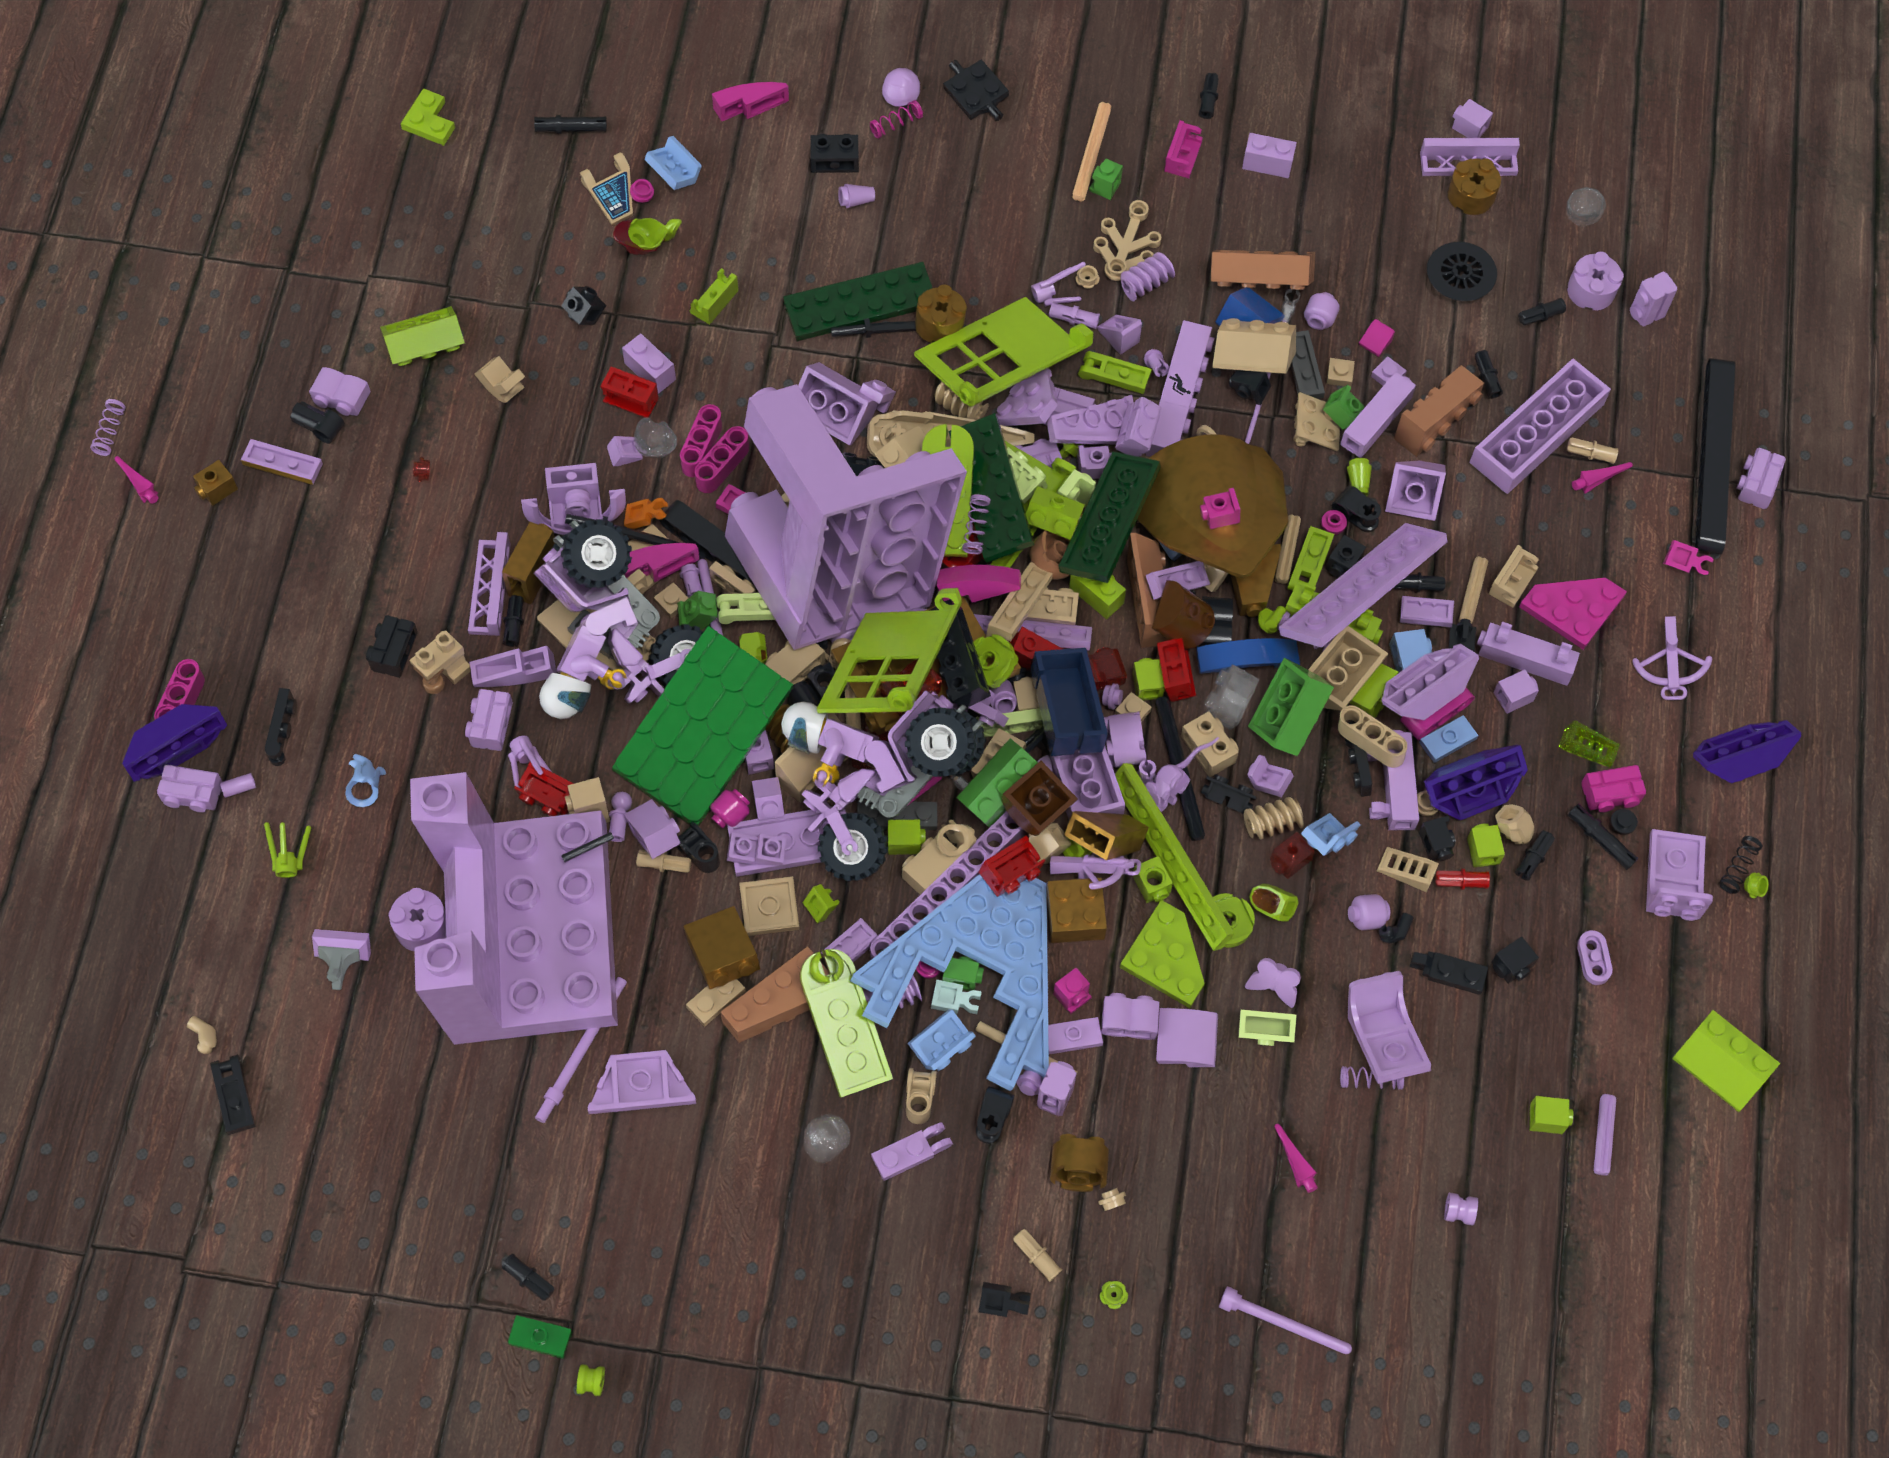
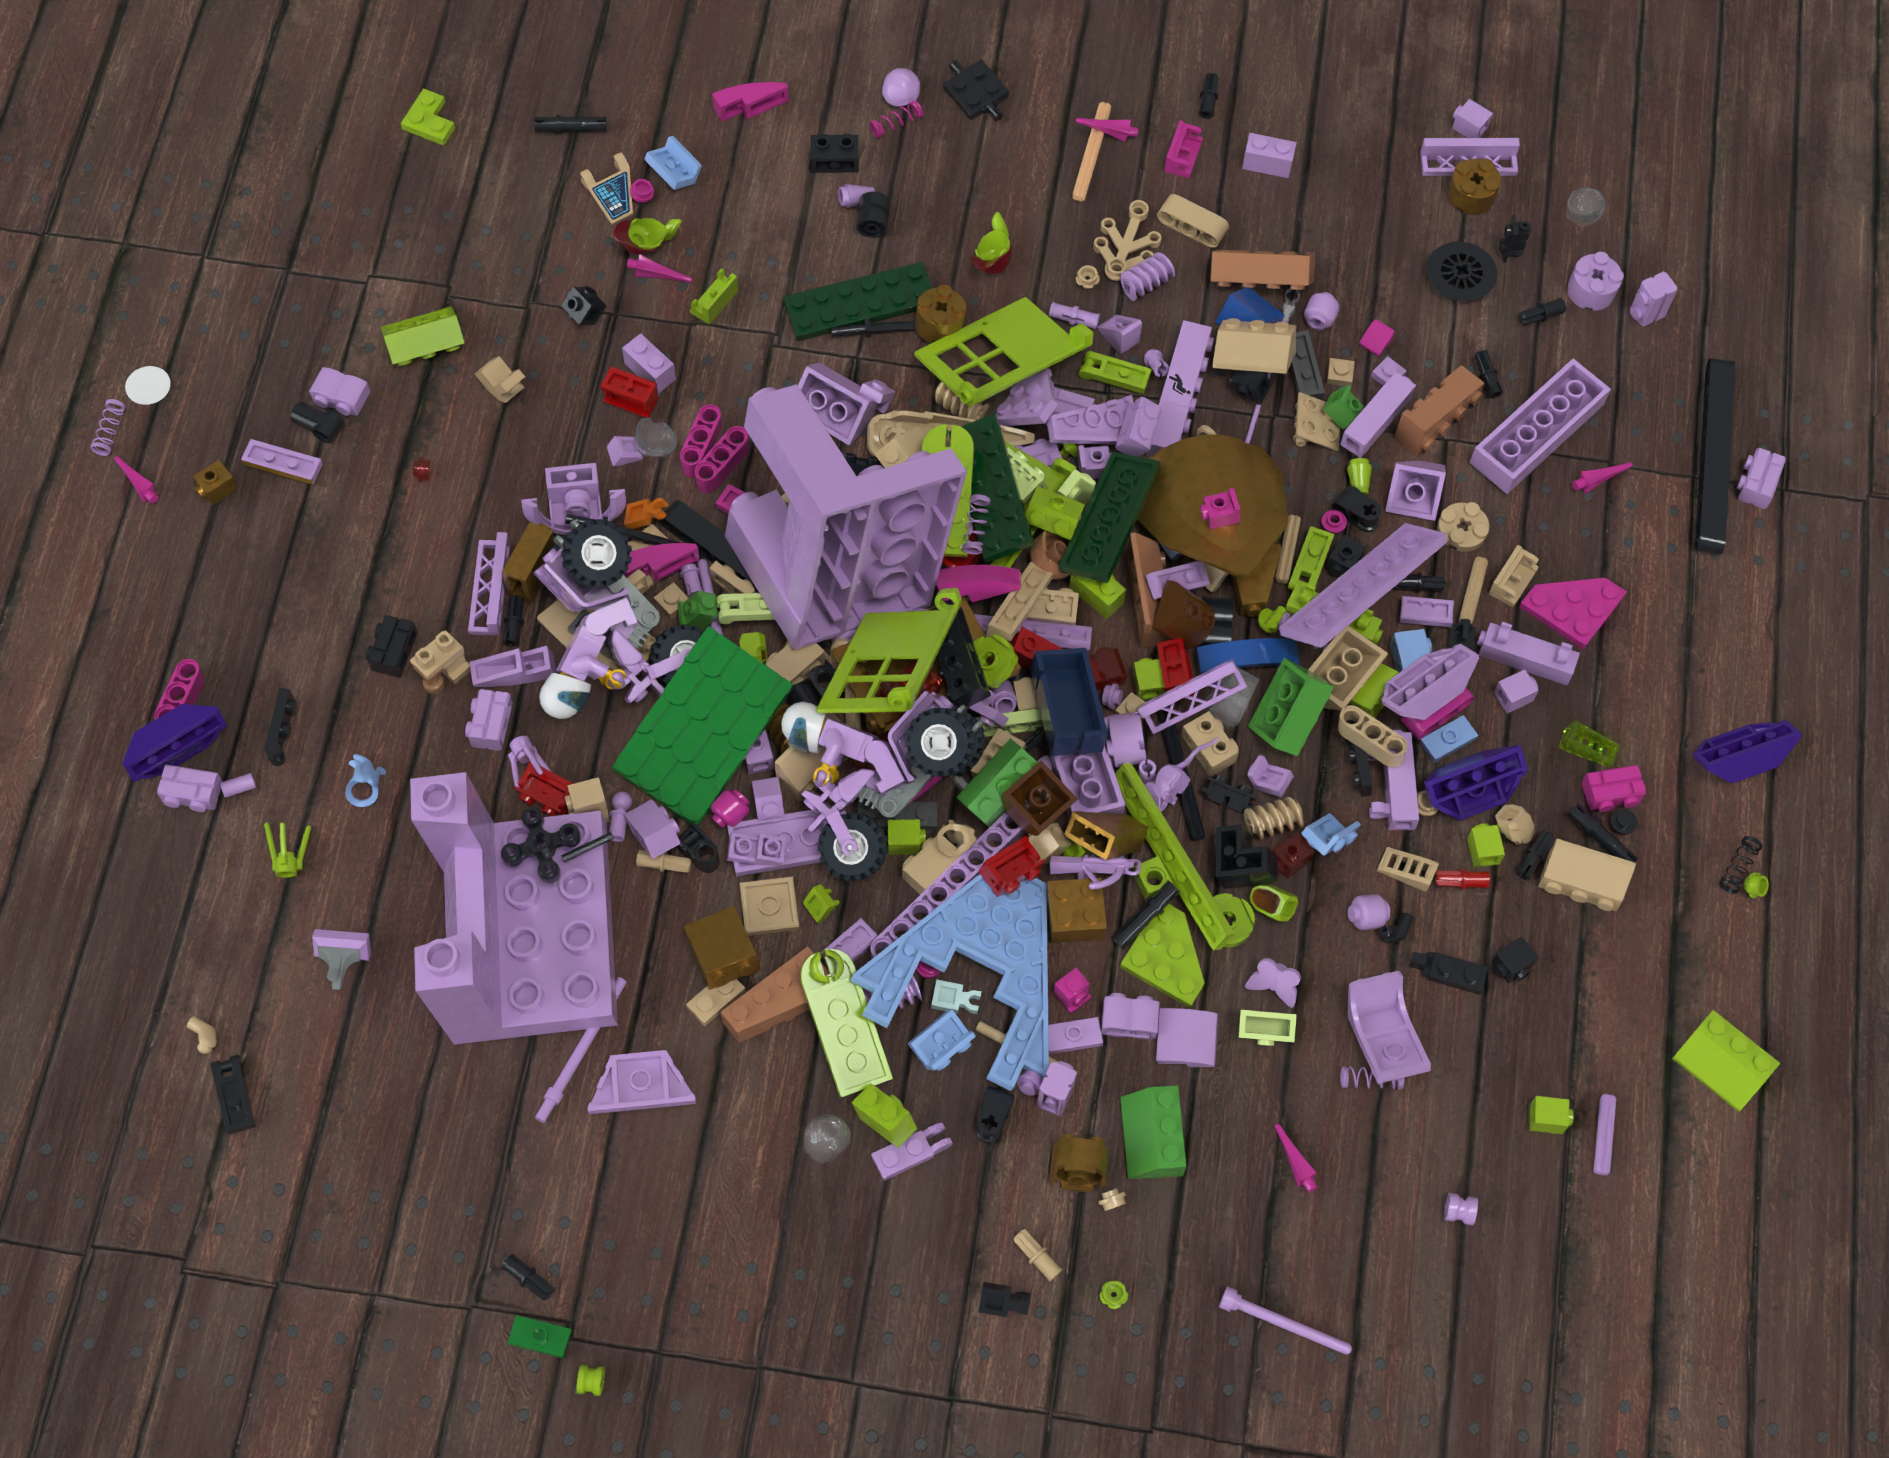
lavender brick [389,888,446,951] -> none
tan piece [906,1068,937,1124] -> none
bright green brick [943,956,984,991] -> none
lavender plant [1031,262,1086,307] -> none
bright green brick [1089,159,1123,200] -> none
black brick [1419,816,1456,861] -> none
tan axle [1567,437,1618,464] -> none
lavender plate [1577,930,1612,985] -> none
lavender piece [1632,616,1712,700] -> none
lavender bracket [1646,829,1713,921] -> none
dark pink plate [1663,540,1714,575] -> none
none -> white sticker [125,366,170,405]
none -> black gear [501,807,581,884]
none -> dark pink piece [627,254,693,283]
none -> lime brick [852,1083,917,1148]
none -> black wheel [856,191,890,238]
none -> lime hair [972,212,1012,274]
none -> dark pink piece [1076,118,1138,142]
none -> black pin [1111,880,1181,950]
none -> bright green slope [1120,1086,1186,1179]
none -> lavender fence [1138,658,1247,734]
none -> tan beam [1157,194,1229,248]
none -> black brick [1215,824,1278,888]
none -> tan plate [1437,502,1489,552]
none -> black hinge [1499,214,1531,262]
none -> tan slope [1538,839,1636,911]

